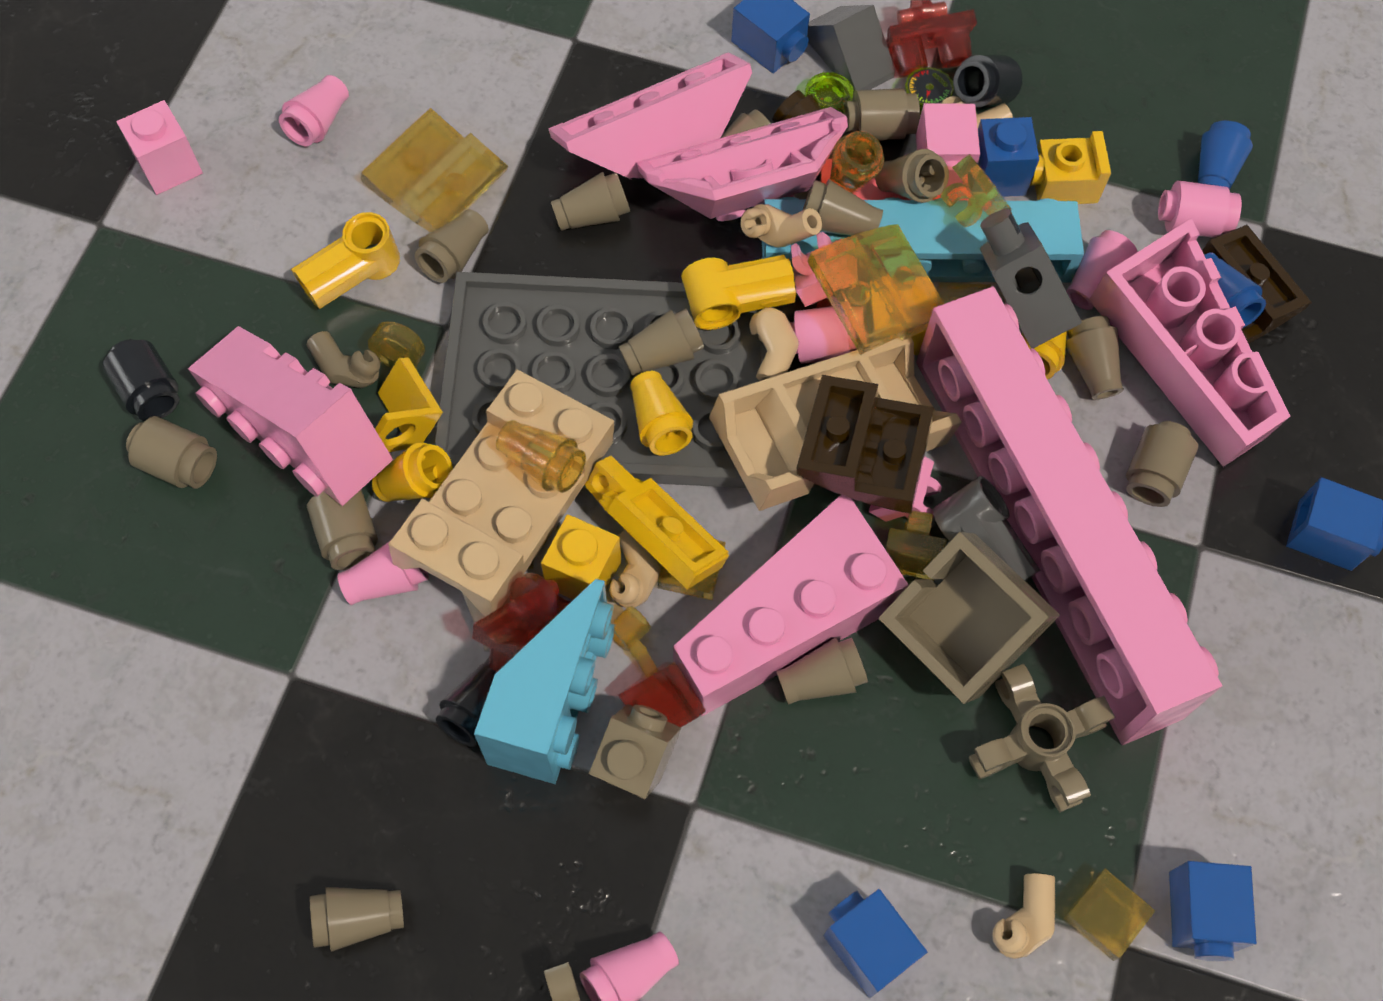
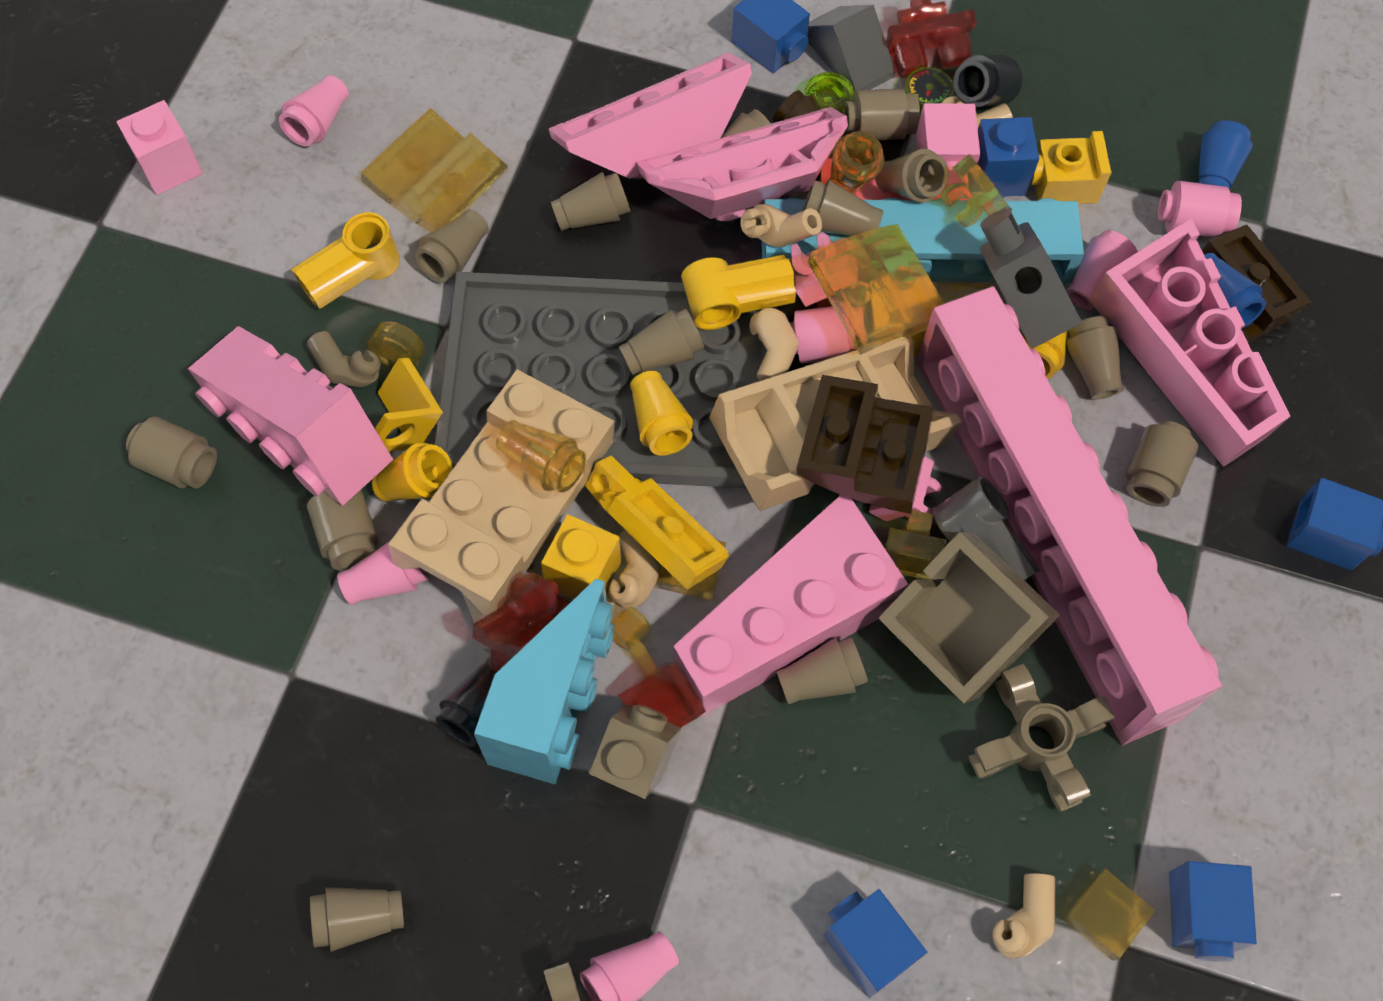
black brick [102,339,180,421] -> none

